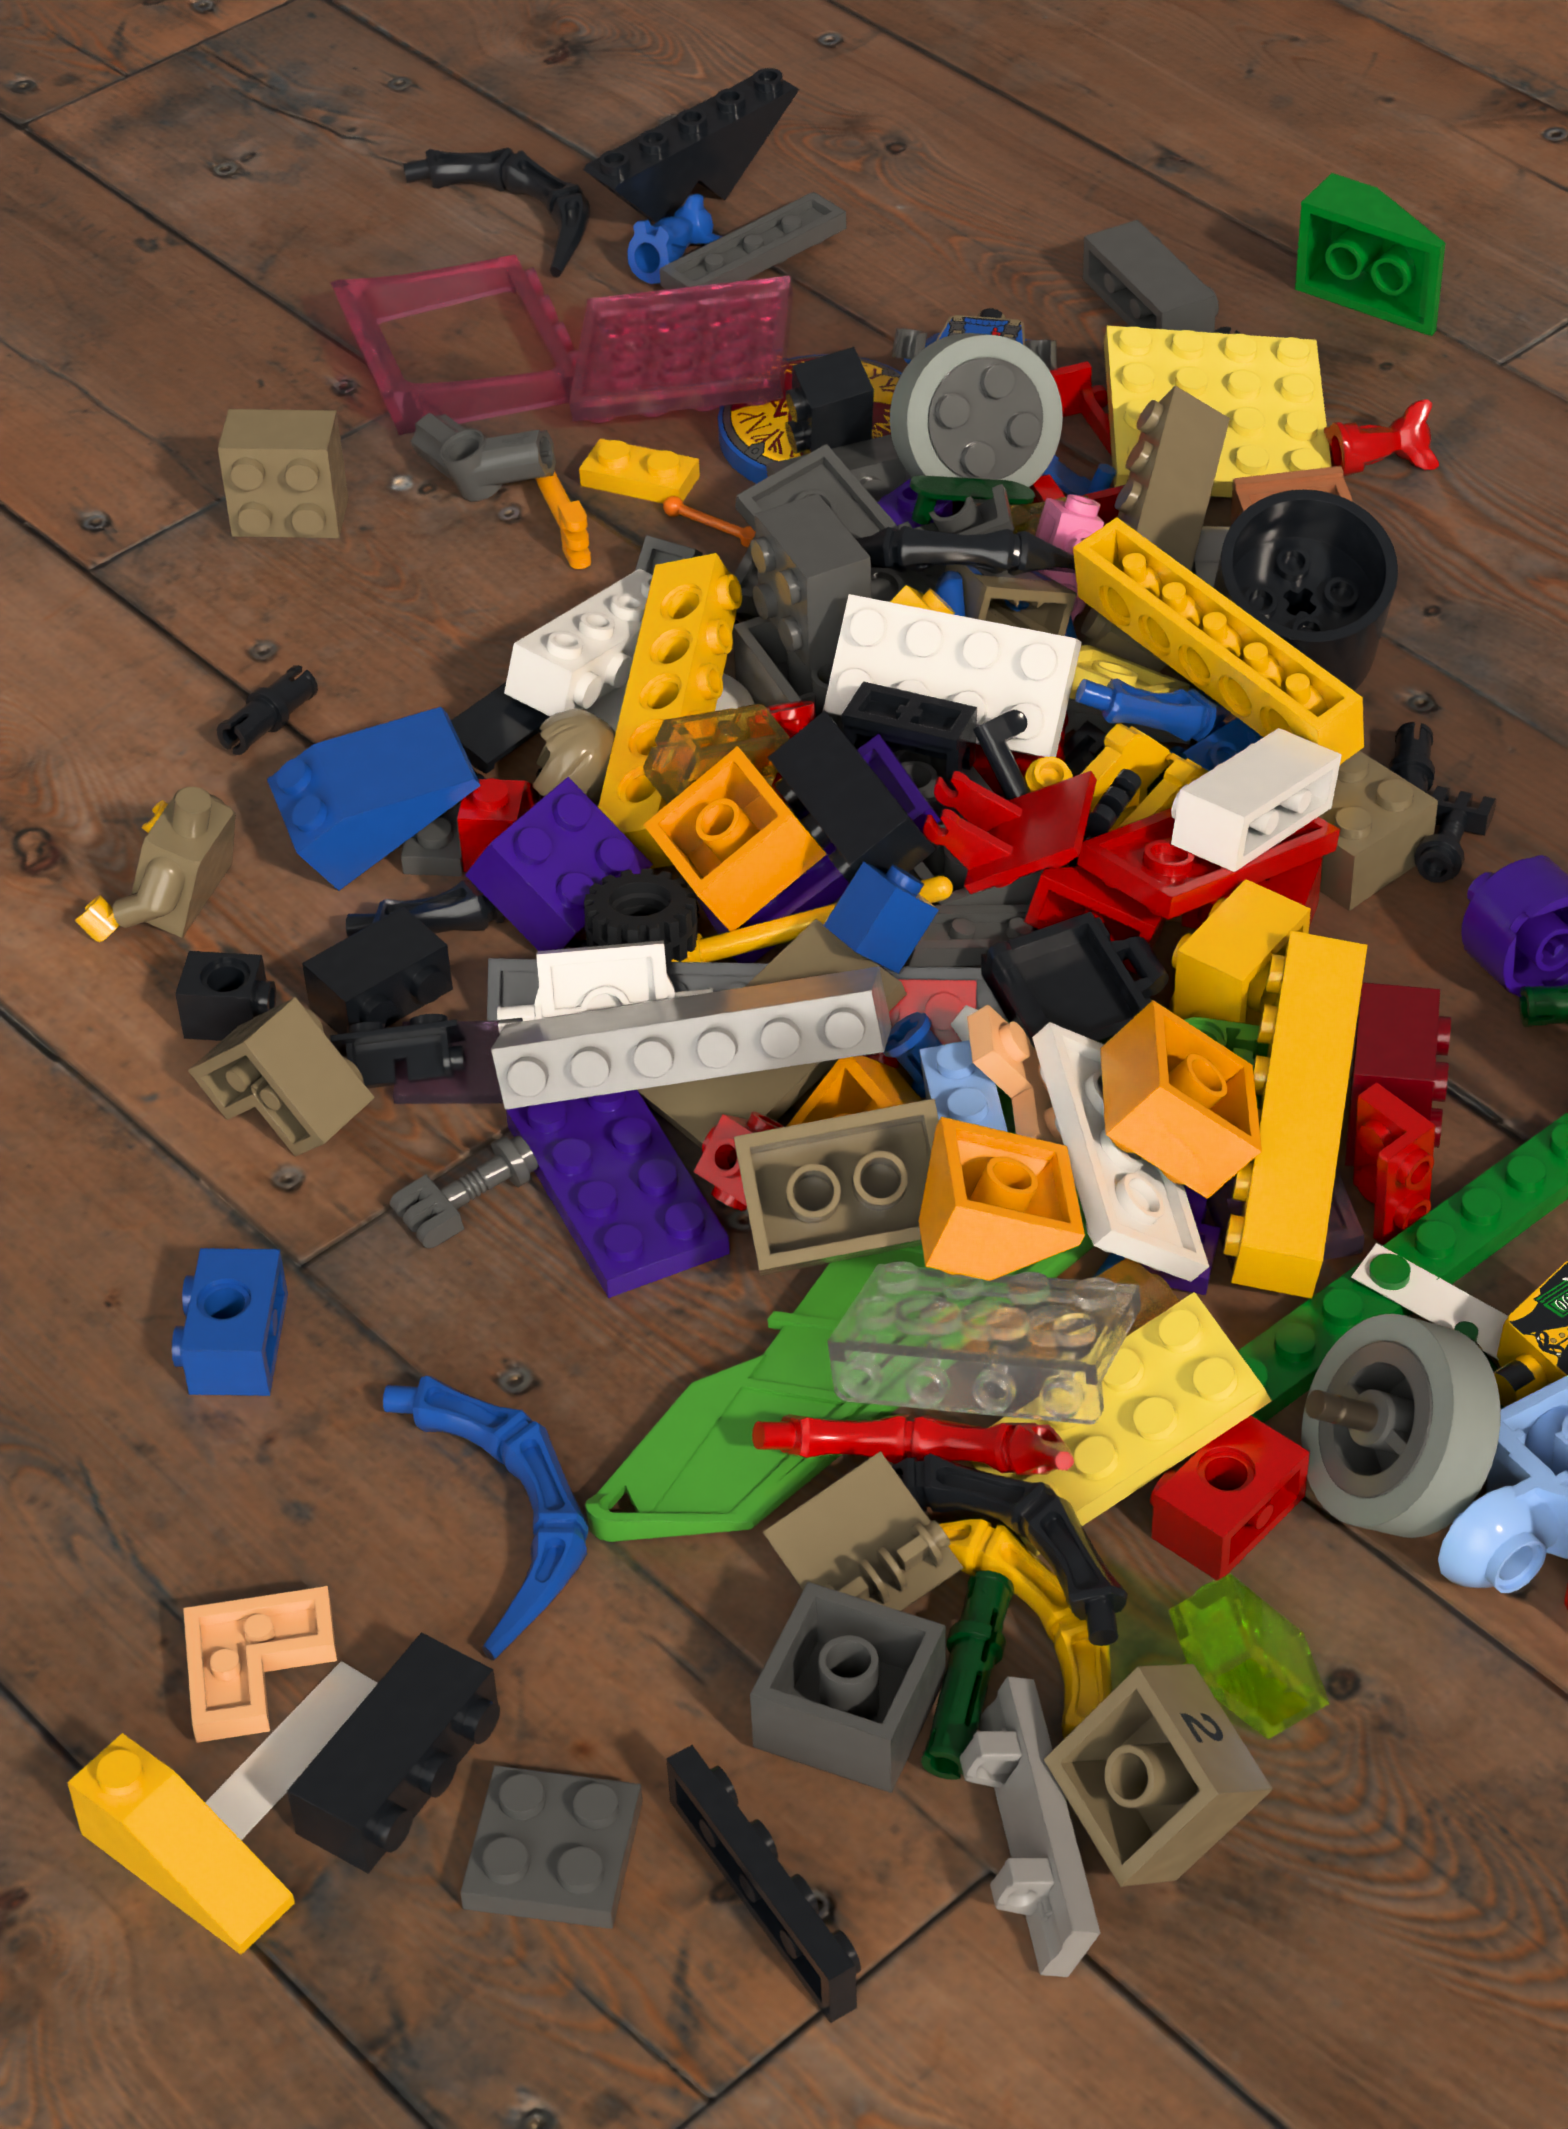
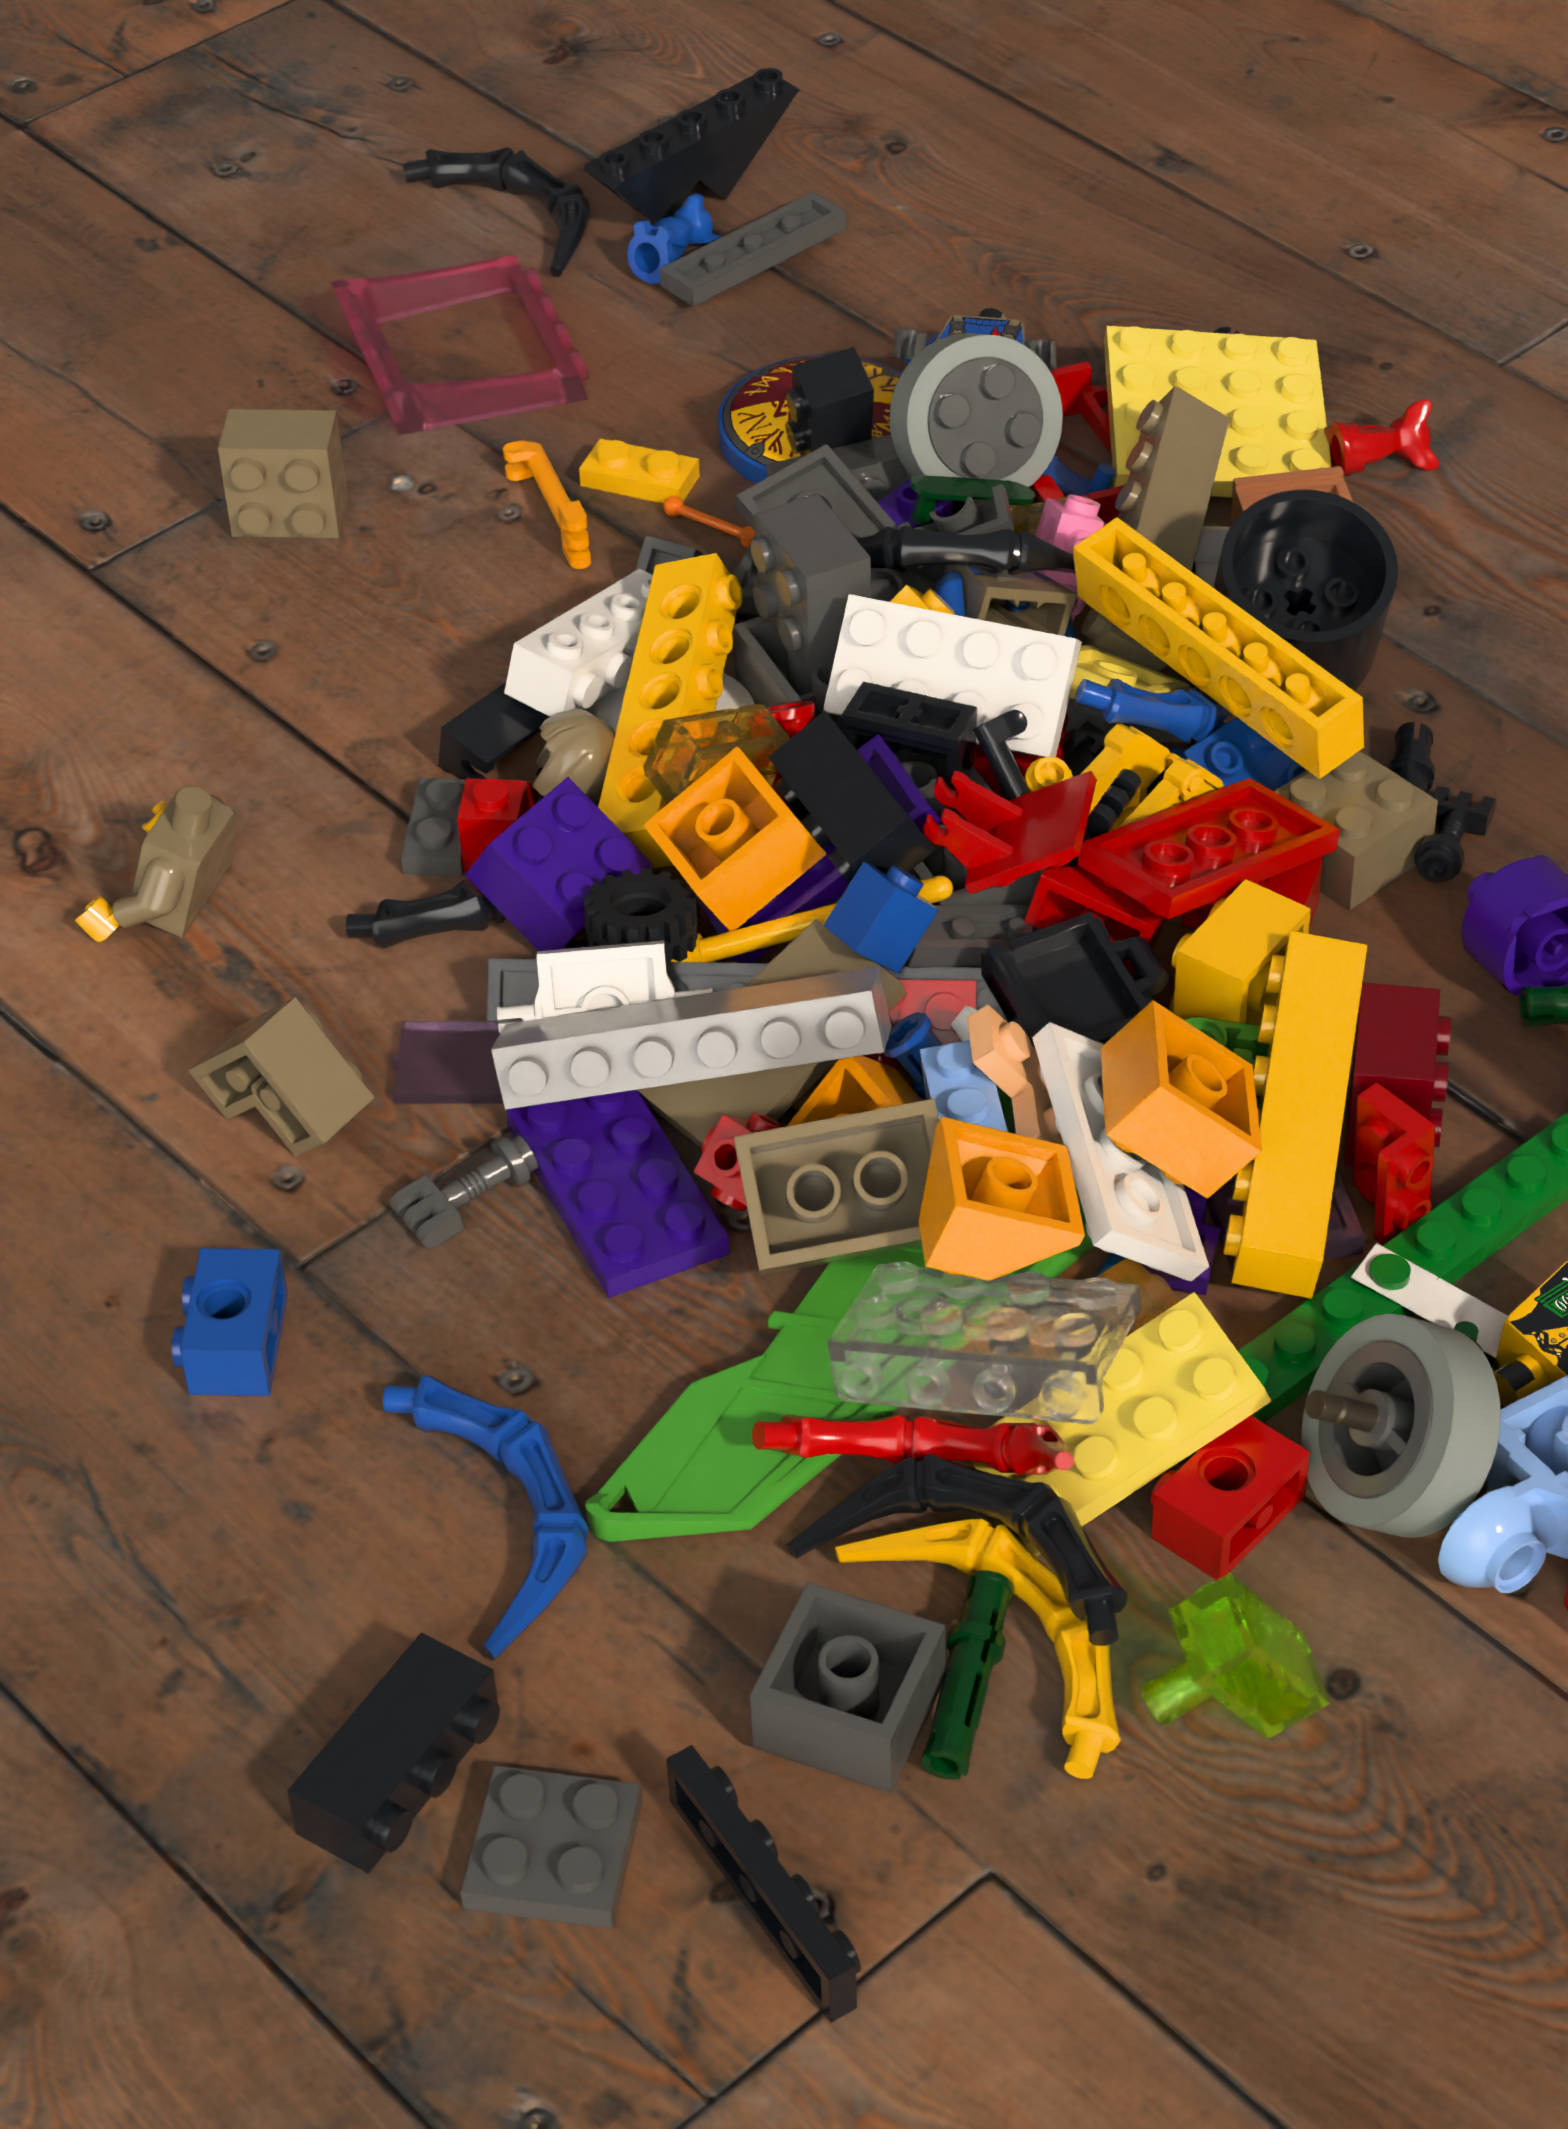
yellow slope [67,1733,295,1955] -> none
black brick [175,951,276,1041] -> none
light nougat plate [183,1586,337,1743] -> none
white sticker [205,1661,378,1840] -> none
black pin [217,665,318,755] -> none
blue slope [267,707,481,891] -> none
black brick [302,907,453,1034] -> none
black hinge [330,1014,466,1088] -> none
dark grey piece [410,412,556,501] -> none
clear pink plate [569,276,793,423] -> none
dark tan hinge [763,1451,963,1611] -> none
light grey hinge [960,1676,1101,1977] -> none
dark tan brick [1043,1664,1273,1887] -> none
dark grey brick [1083,220,1219,333] -> none
white brick [1171,728,1342,872] -> none
green slope [1295,173,1446,336] -> none

